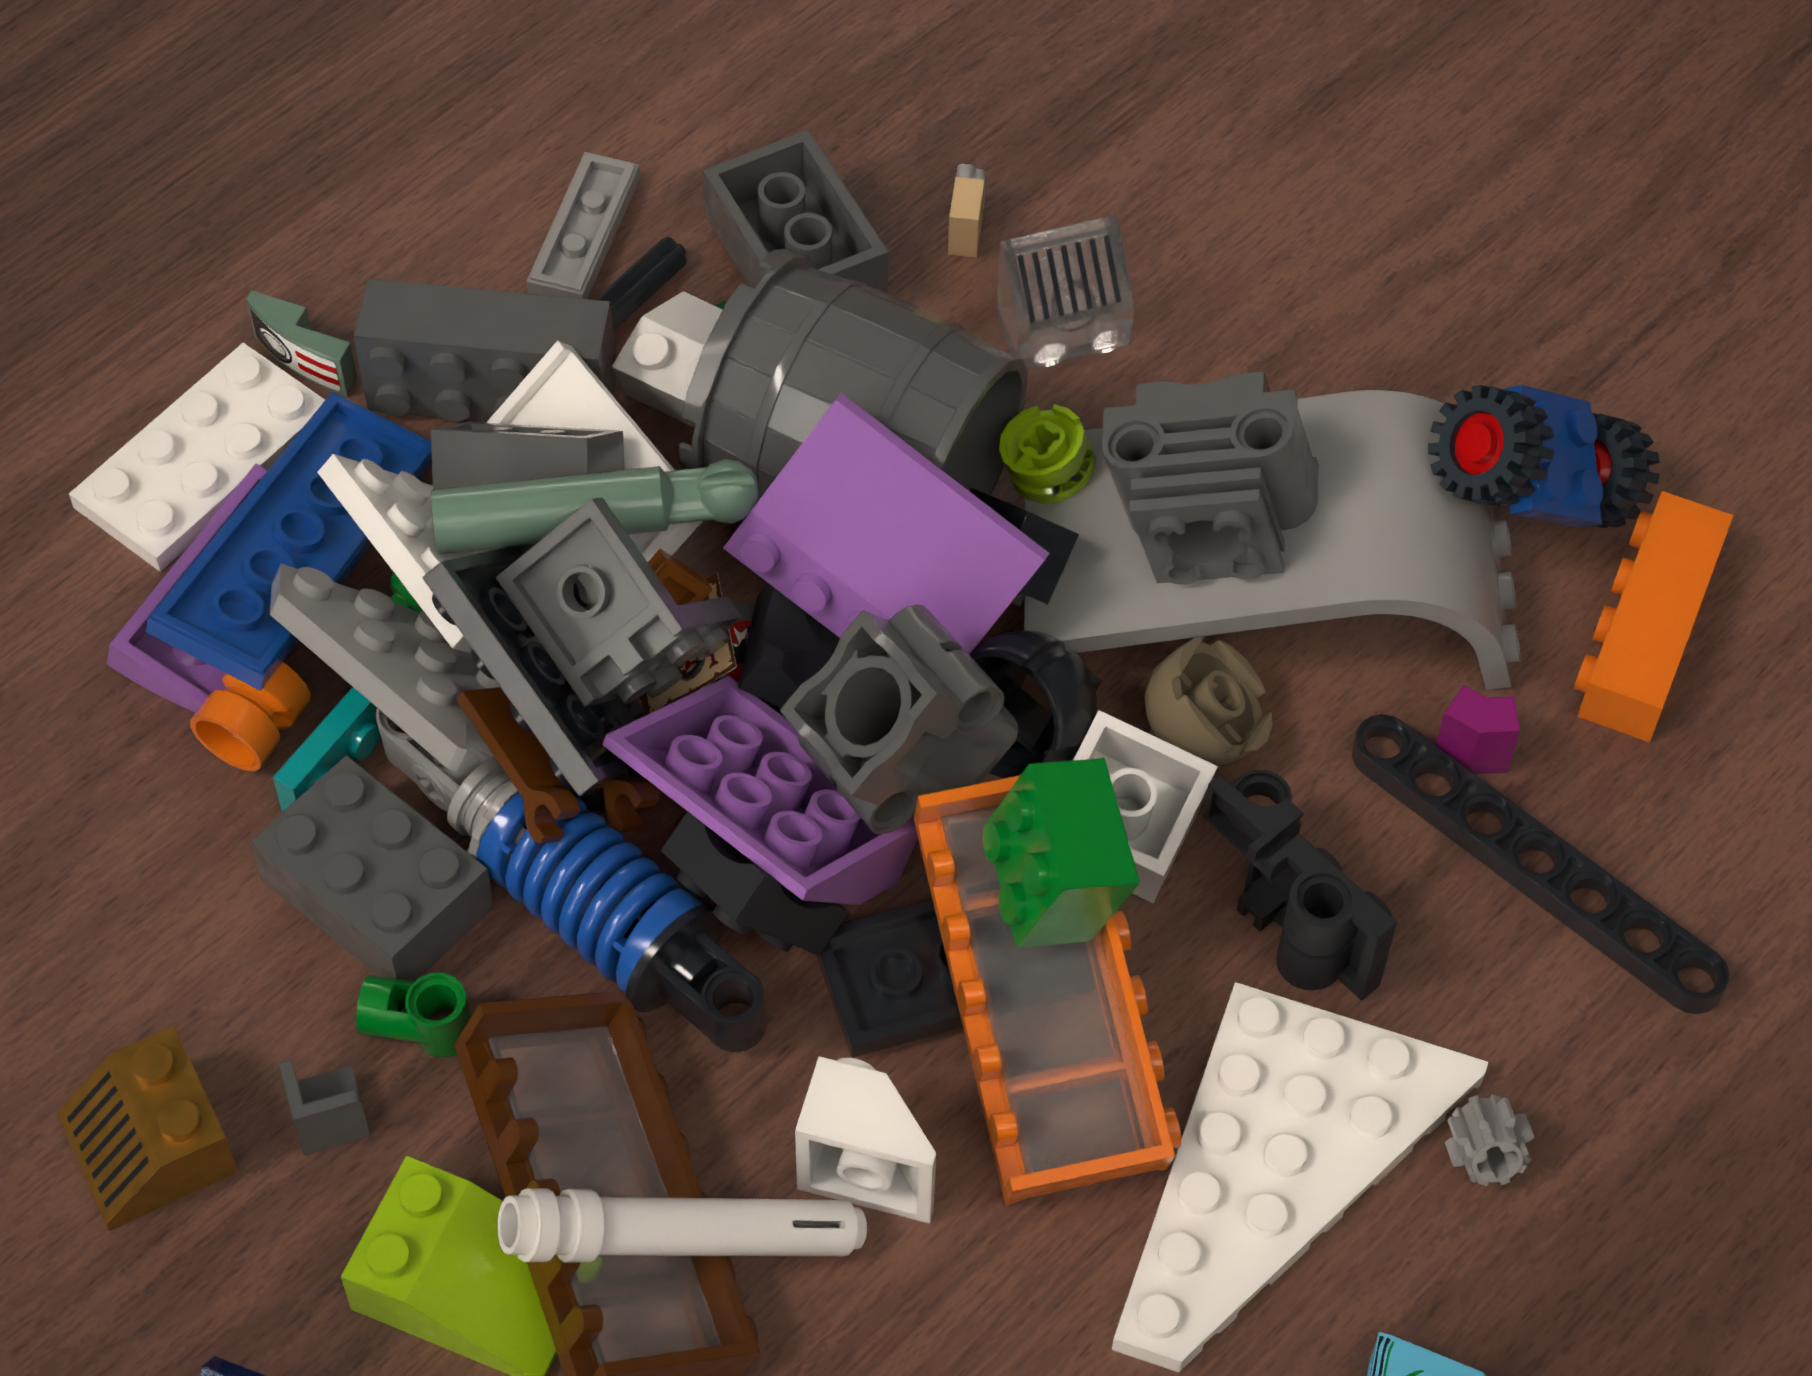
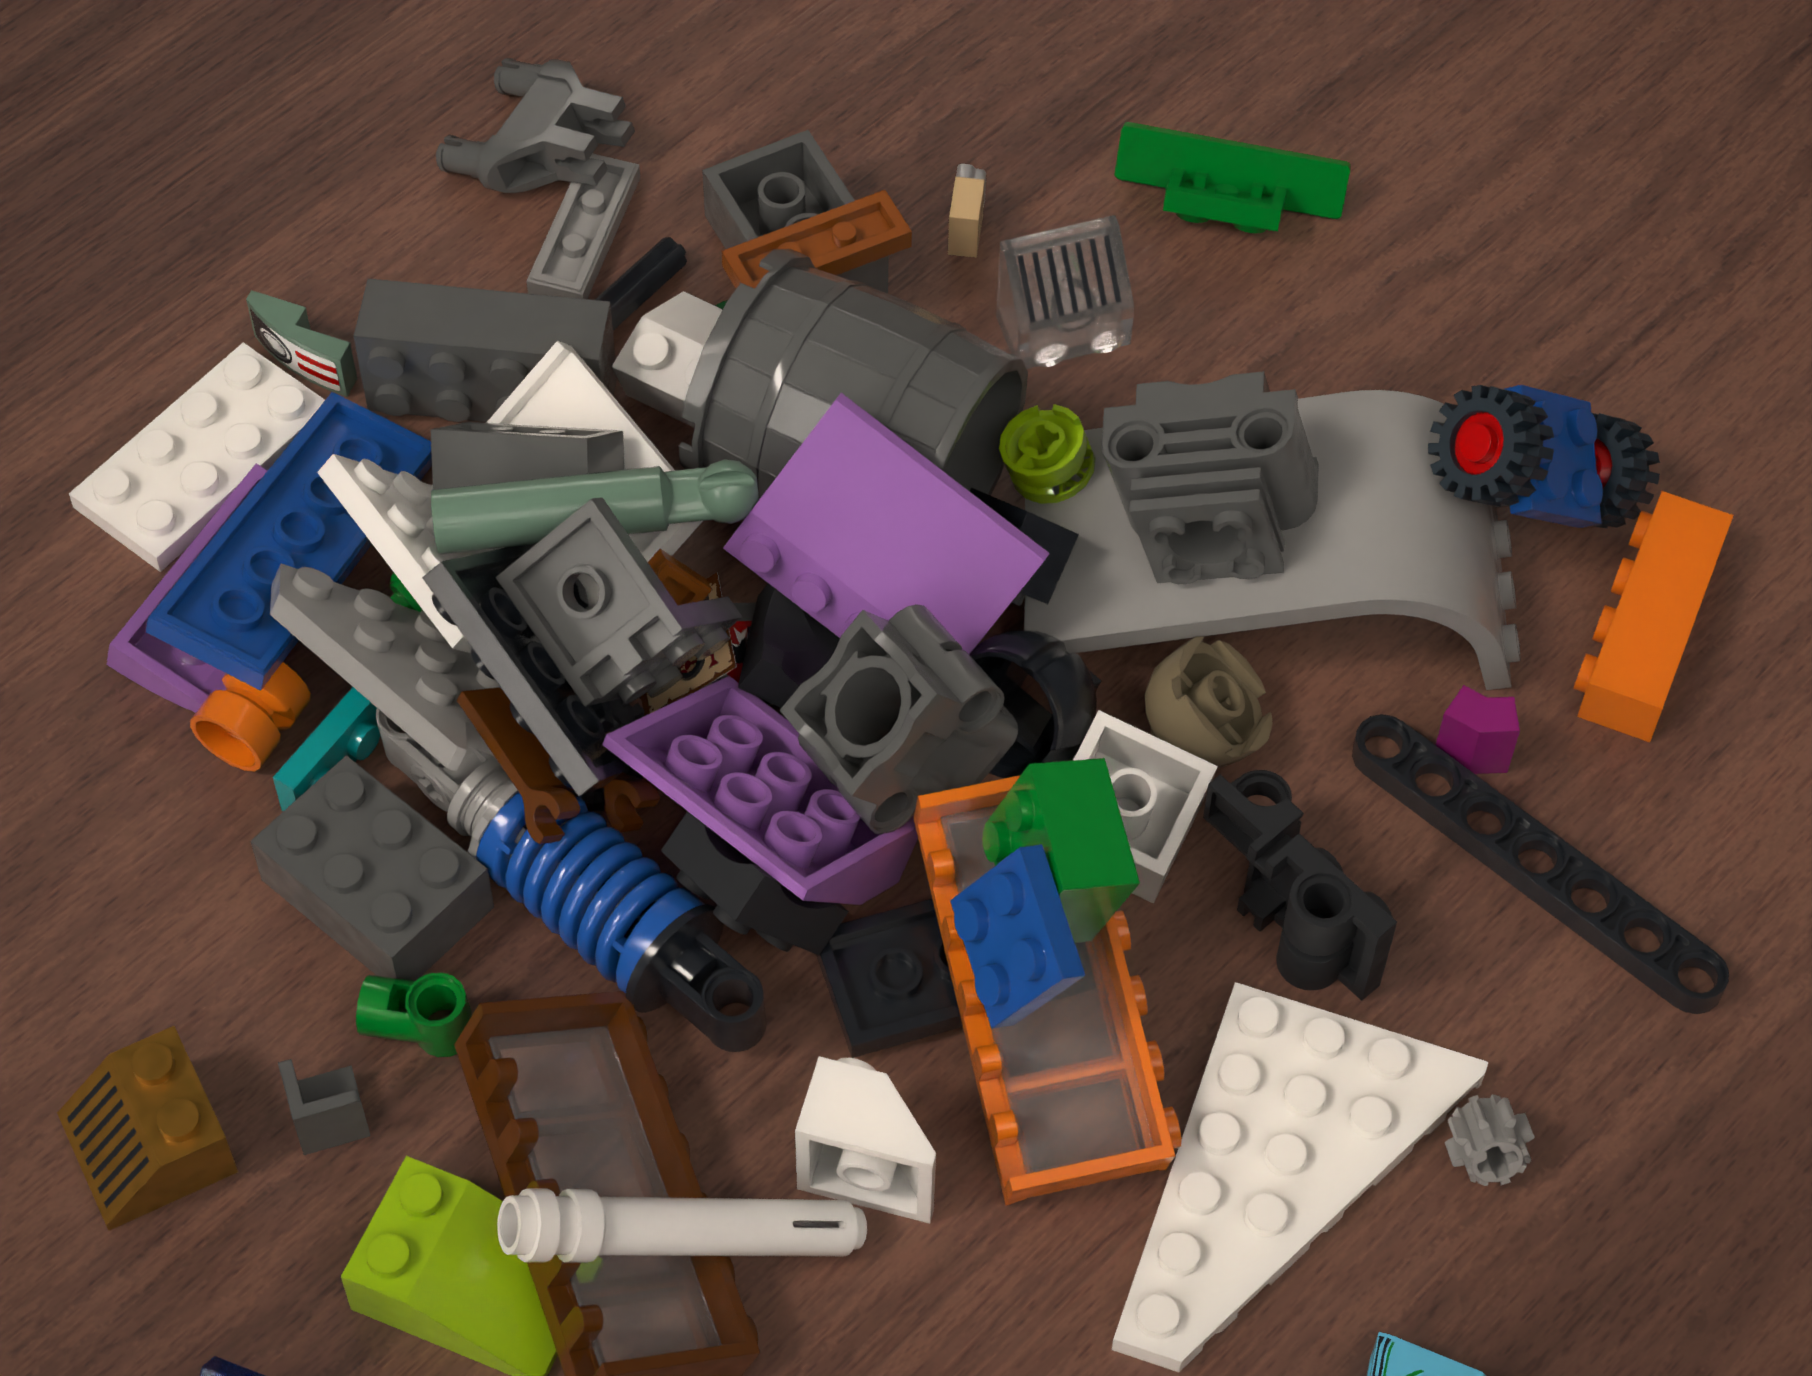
none -> dark grey connector [436,58,635,193]
none -> dark orange plate [722,190,912,289]
none -> blue plate [950,844,1086,1029]
none -> green bracket [1114,122,1351,233]

